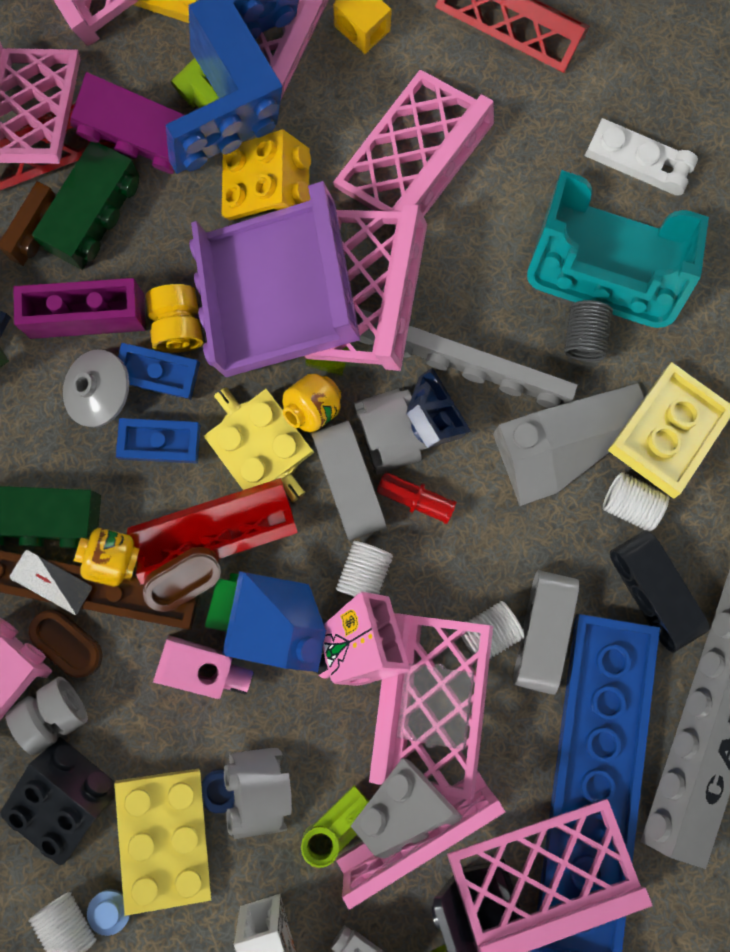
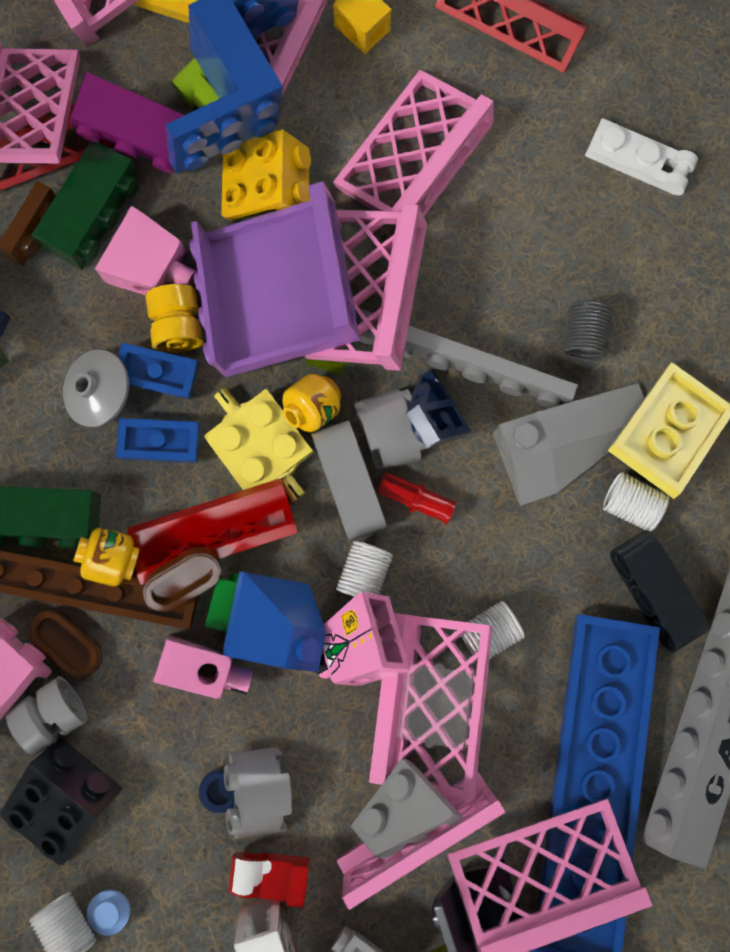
clear sticker [10,550,92,615] -> none
magenta brick [13,278,146,339] -> none
light yellow plate [114,768,211,916] -> none
lime piece [301,785,369,868] -> none
light grey beam [513,570,579,695] -> none
teal windscreen [527,170,709,328] -> none
none -> bright pink torso [95,206,198,295]
none -> red leg [228,852,310,908]

